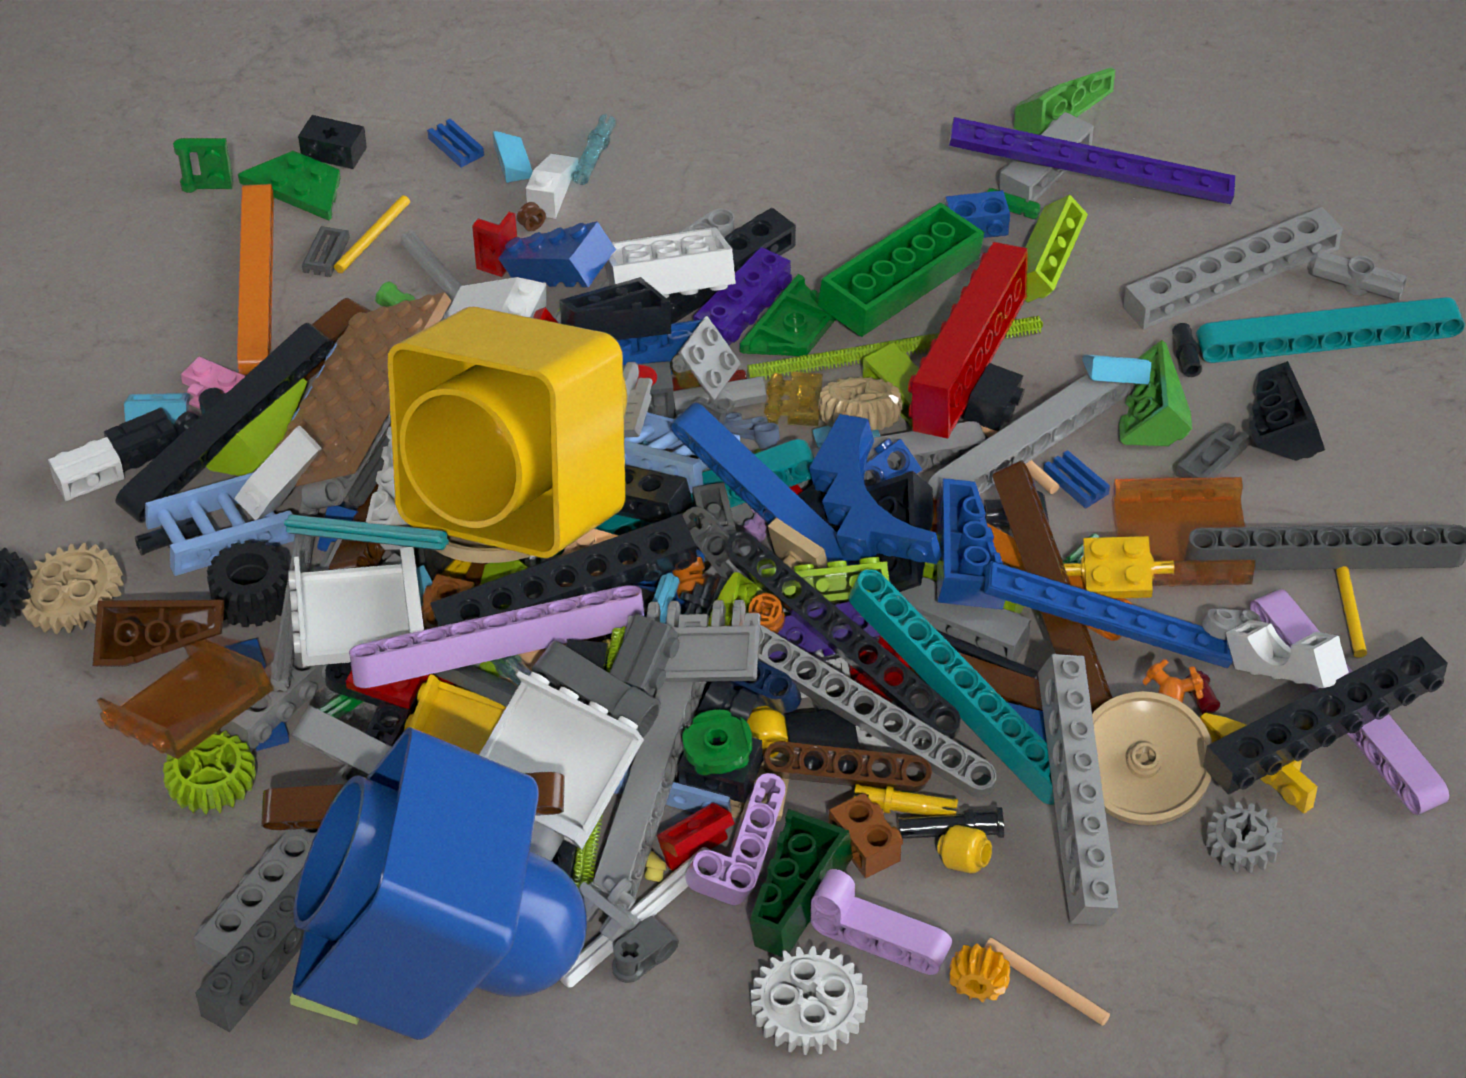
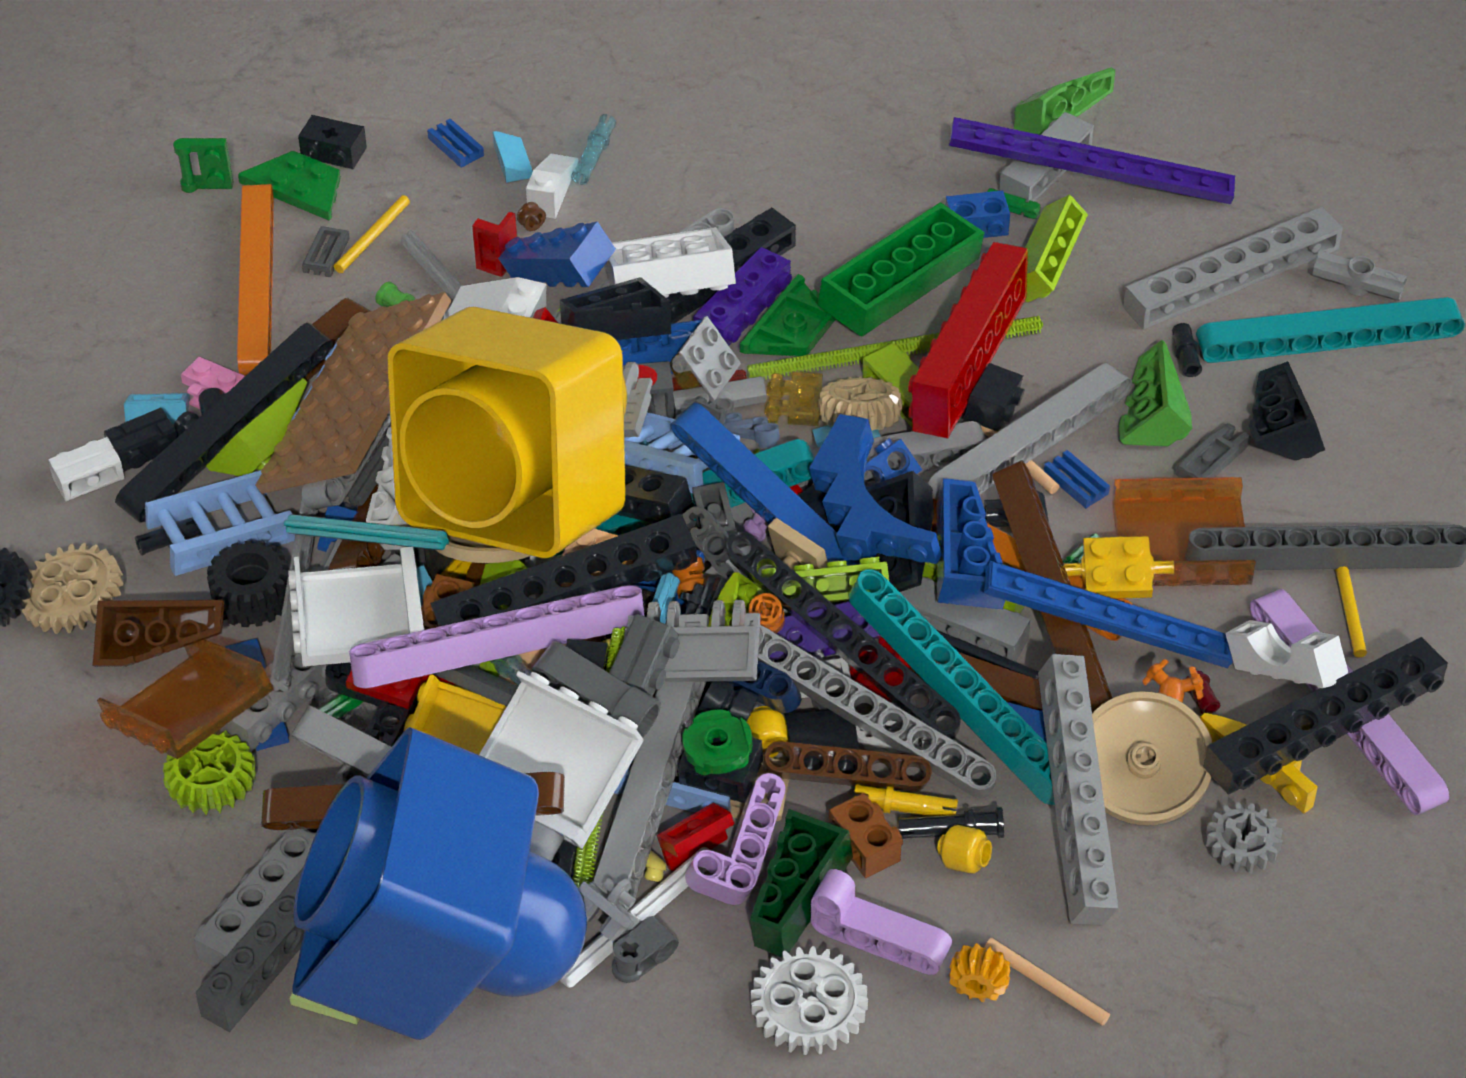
white slope [234,426,322,520] -> none
medium azure slope [1082,355,1151,384] -> none
light grey plate [1202,608,1262,640] -> none

